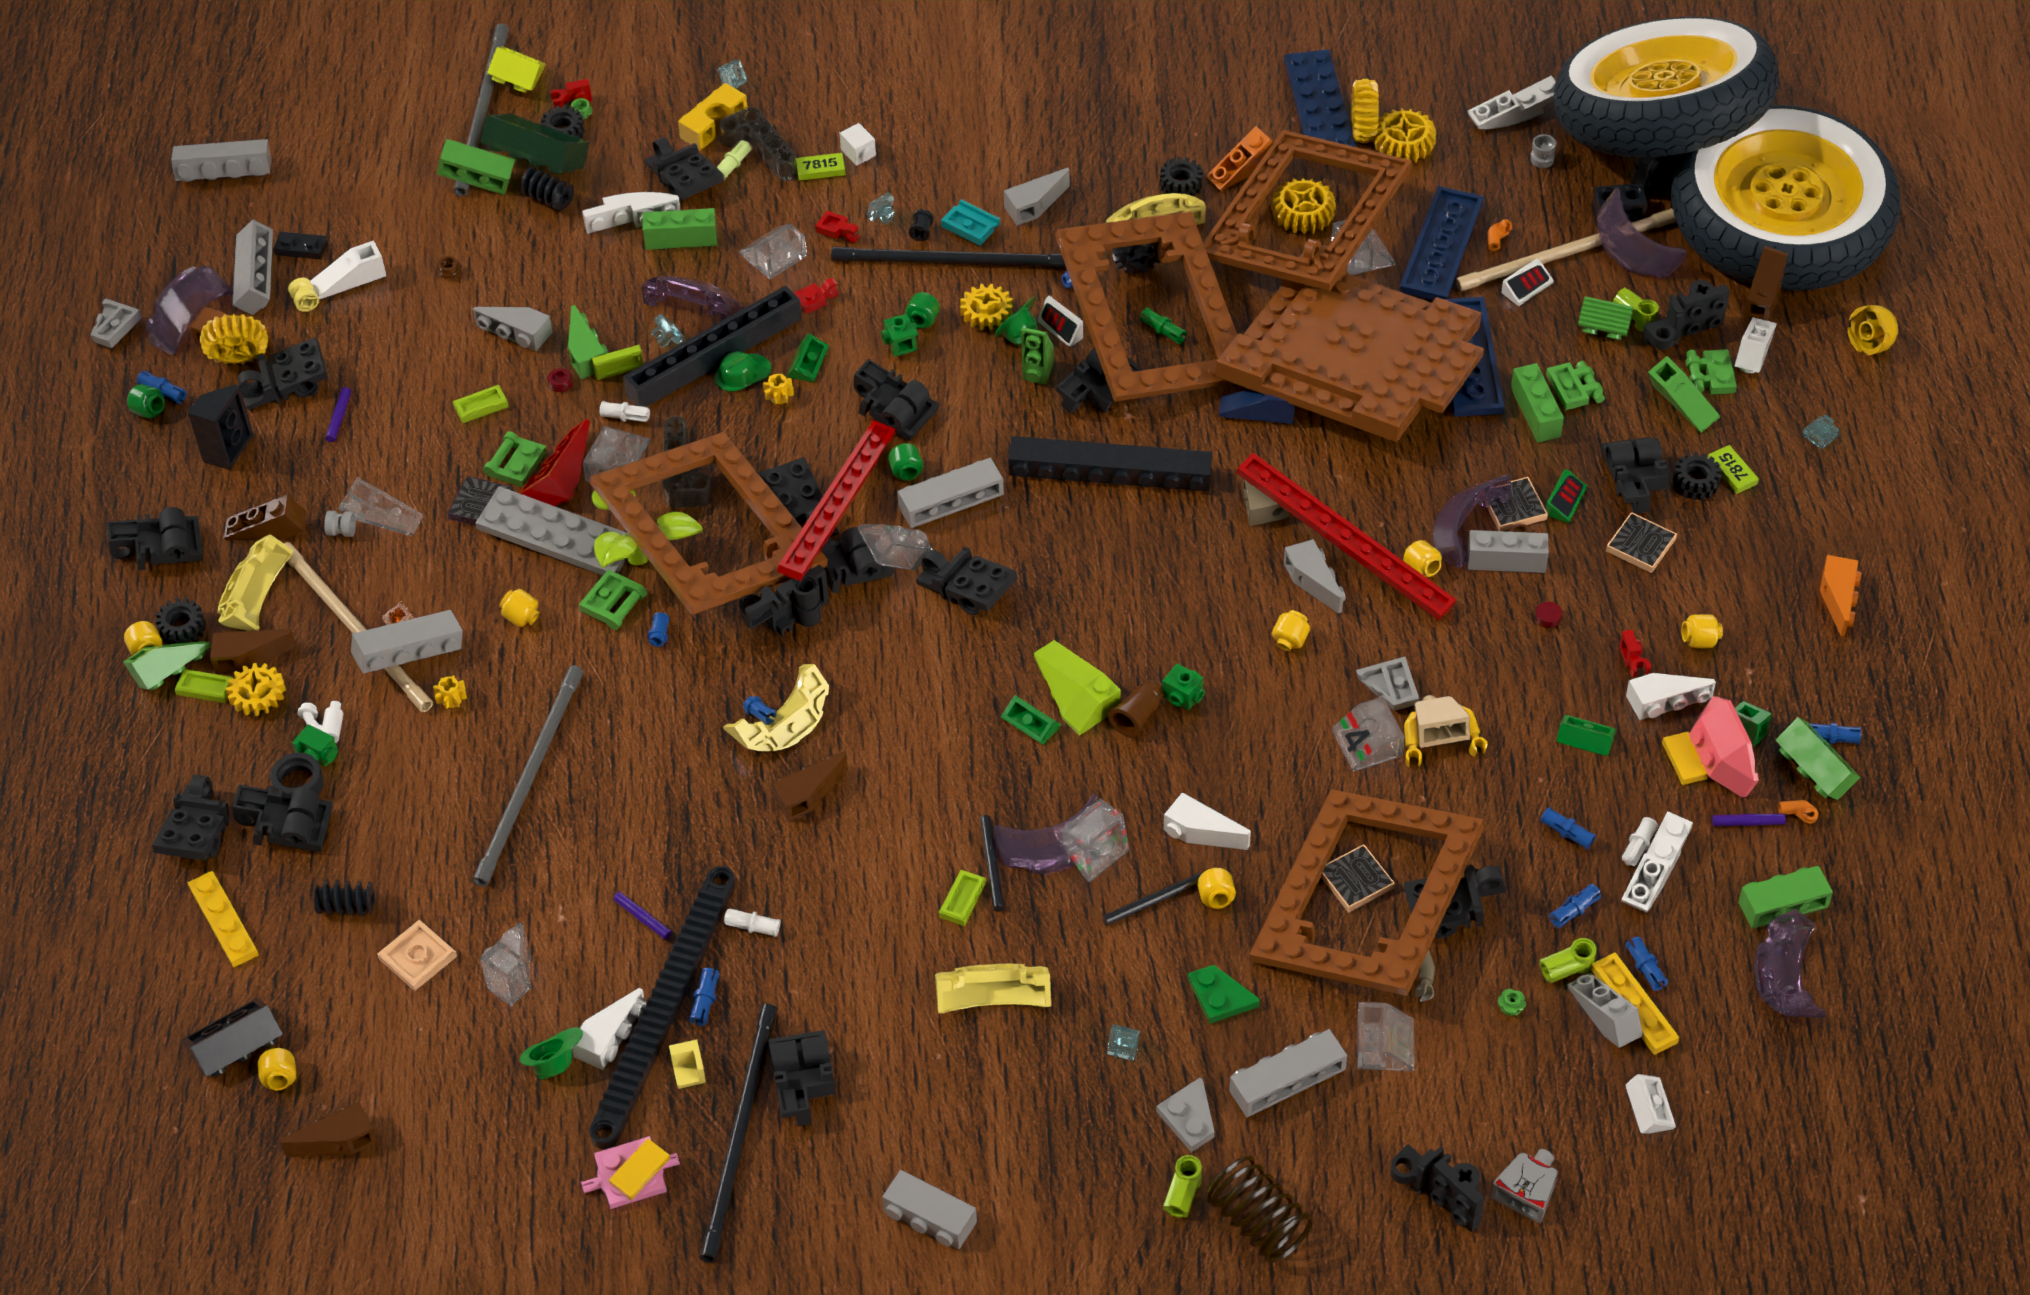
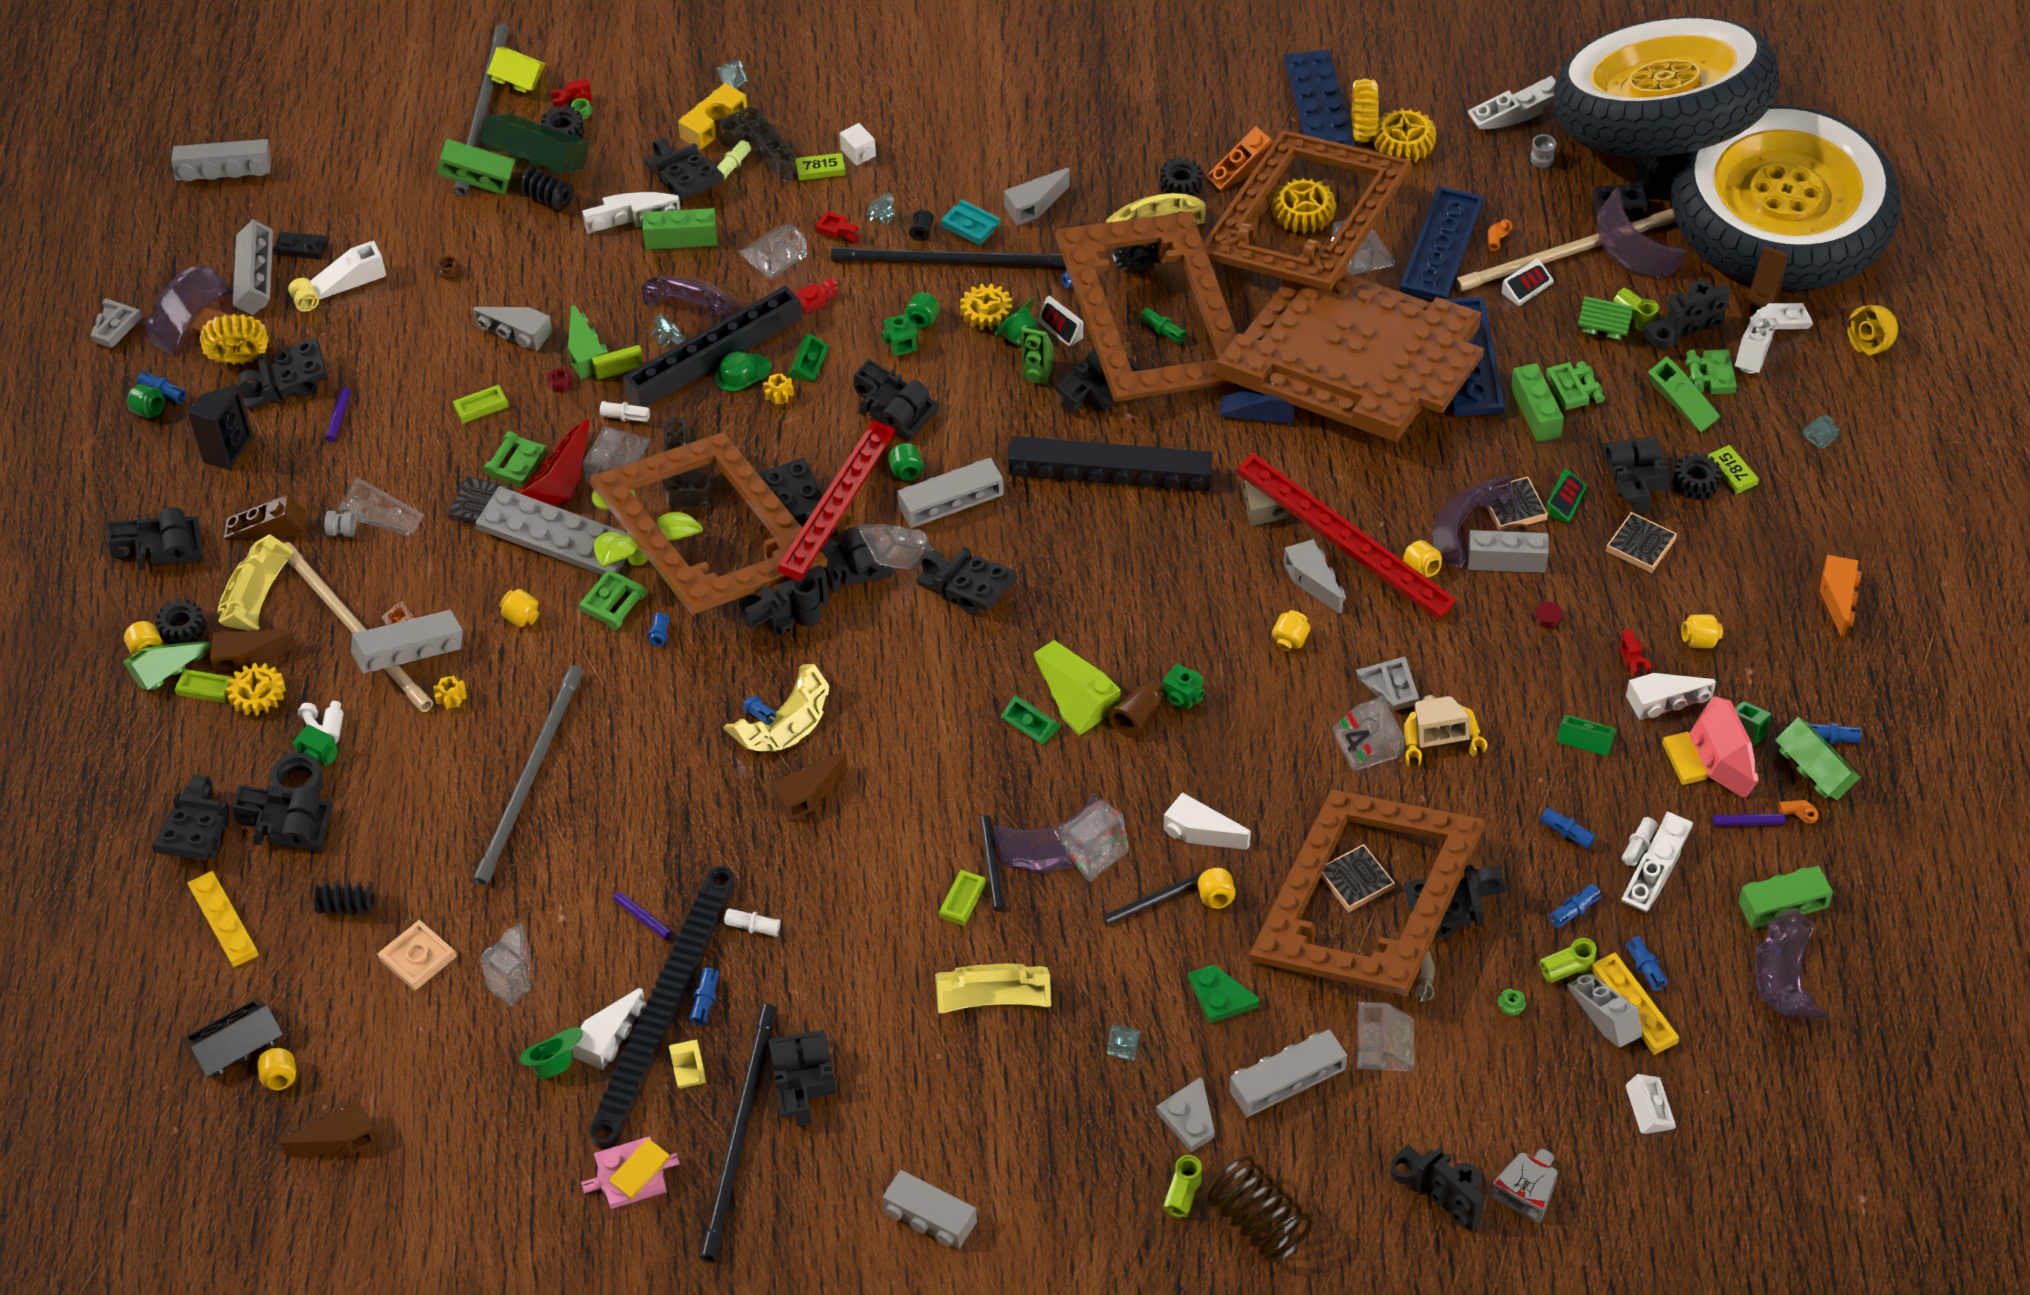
none -> white hinge [1750,303,1813,329]

